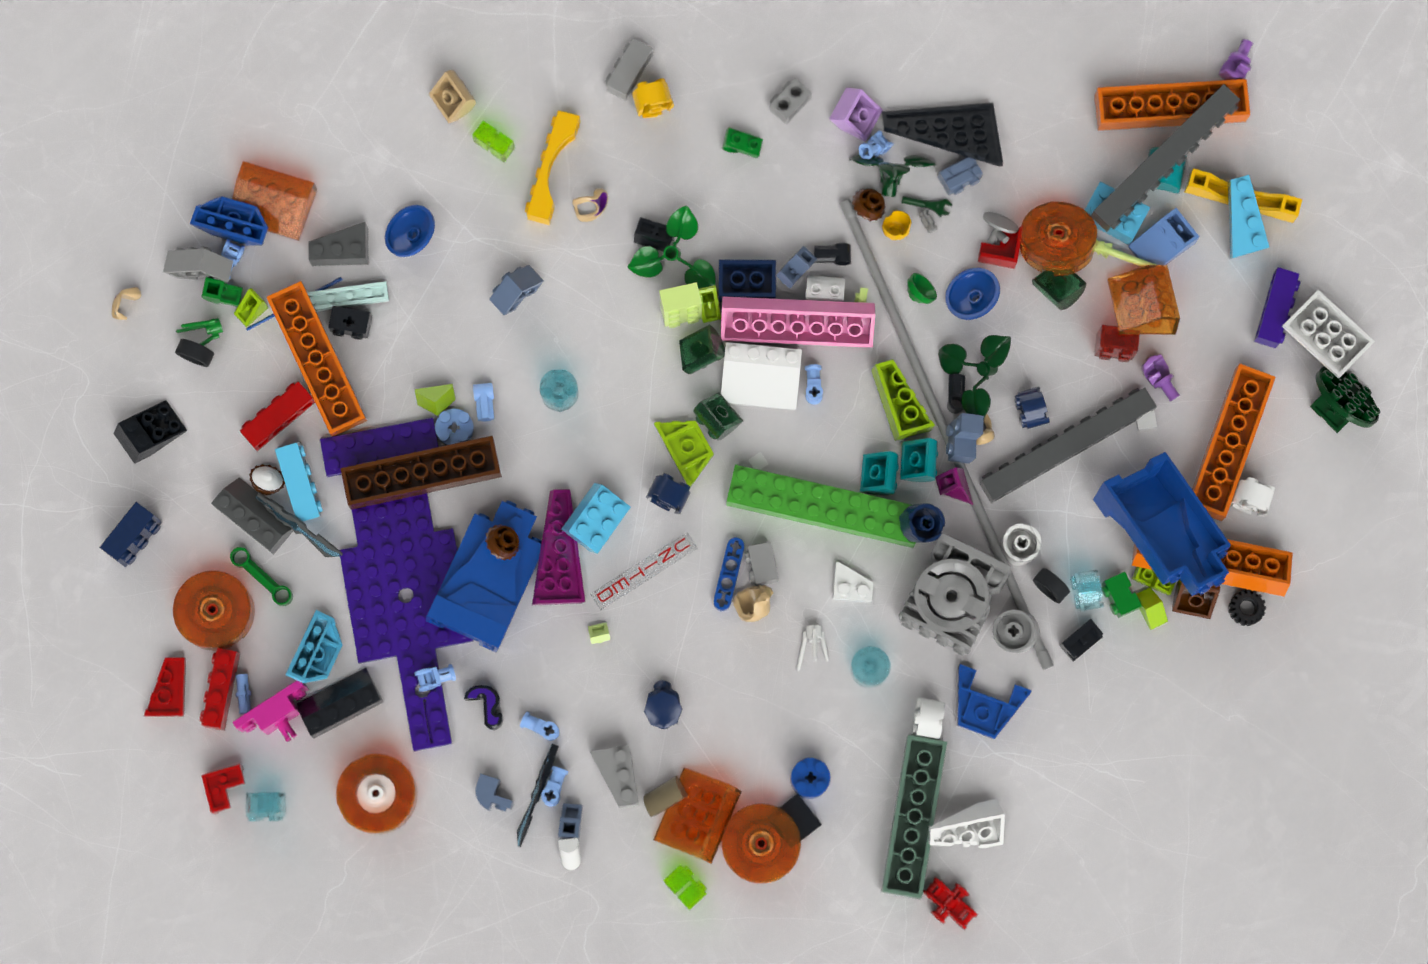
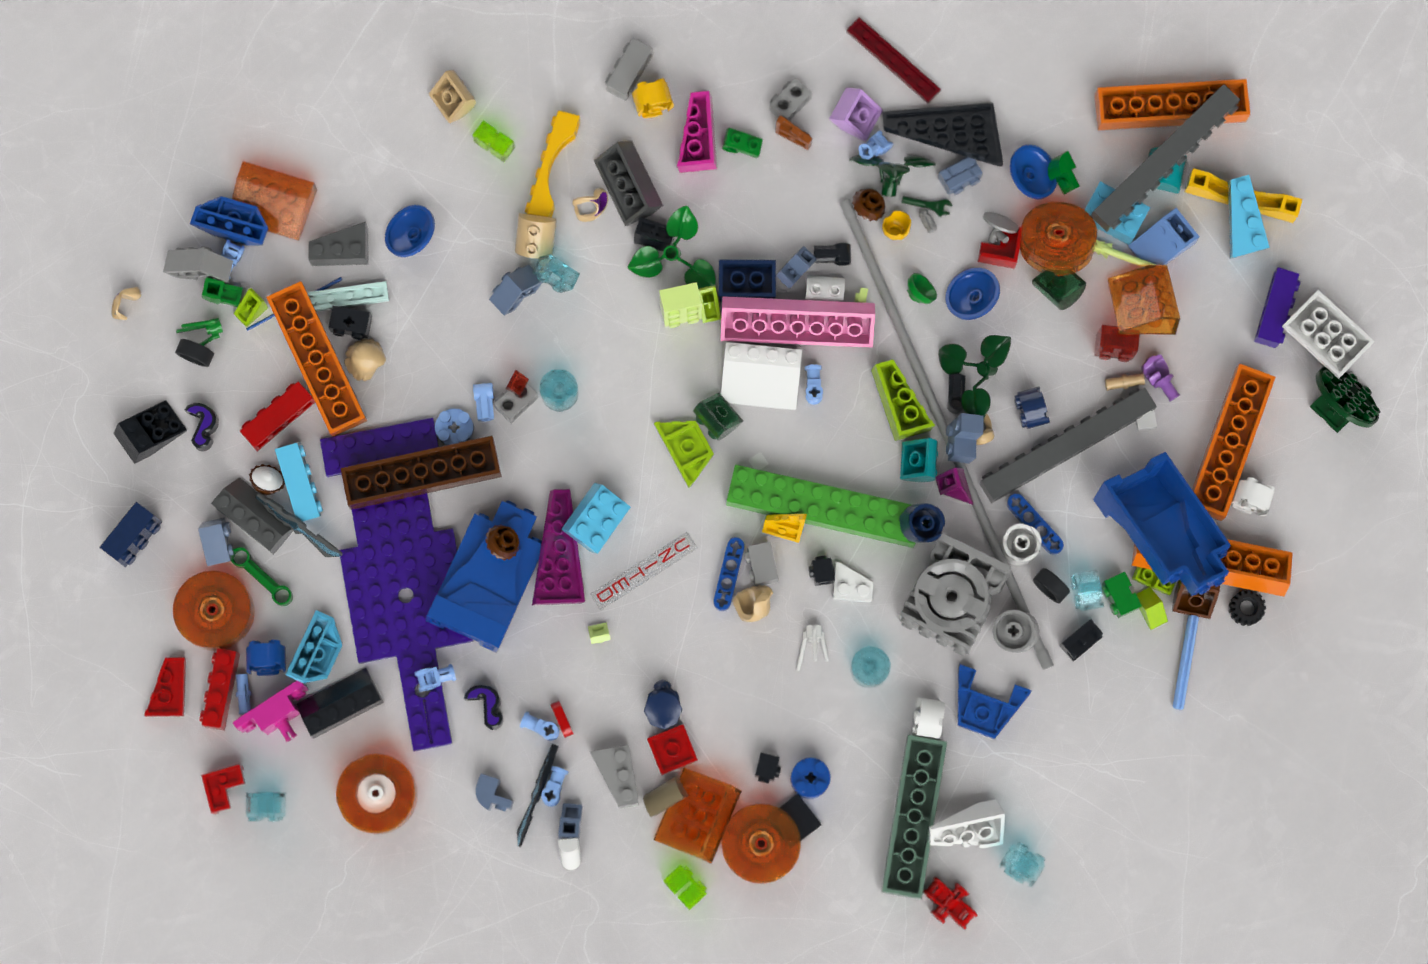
lime slope [415,384,455,416] -> none
dark blue brick [646,473,691,514] -> none
clear green brick [679,324,725,374] -> none
teal brick [860,451,899,495] -> none
medium lavender piece [1219,39,1253,80] -> none
none -> black animal [184,403,219,451]
none -> sand blue brick [198,518,234,566]
none -> blue brick [246,640,286,676]
none -> tan hair [344,339,386,381]
none -> light grey brick [494,378,539,424]
none -> clear red slope [505,370,529,396]
none -> tan brick [515,213,557,259]
none -> clear light blue brick [532,254,580,293]
none -> red beam [550,701,573,738]
none -> dark grey slope [594,141,663,226]
none -> red plate [647,724,698,775]
none -> dark pink wedge [677,91,717,173]
none -> black brick [755,752,781,784]
none -> yellow wing [762,514,807,543]
none -> dark orange wing [775,115,812,150]
none -> black brick [808,556,835,586]
none -> dark red tile [846,17,941,104]
none -> clear light blue brick [999,842,1045,887]
none -> blue beam [1007,494,1064,555]
none -> blue dish [1010,145,1057,199]
none -> green brick [1048,151,1080,195]
none -> tan pin [1105,373,1145,391]
none -> light blue axle [1173,615,1199,710]

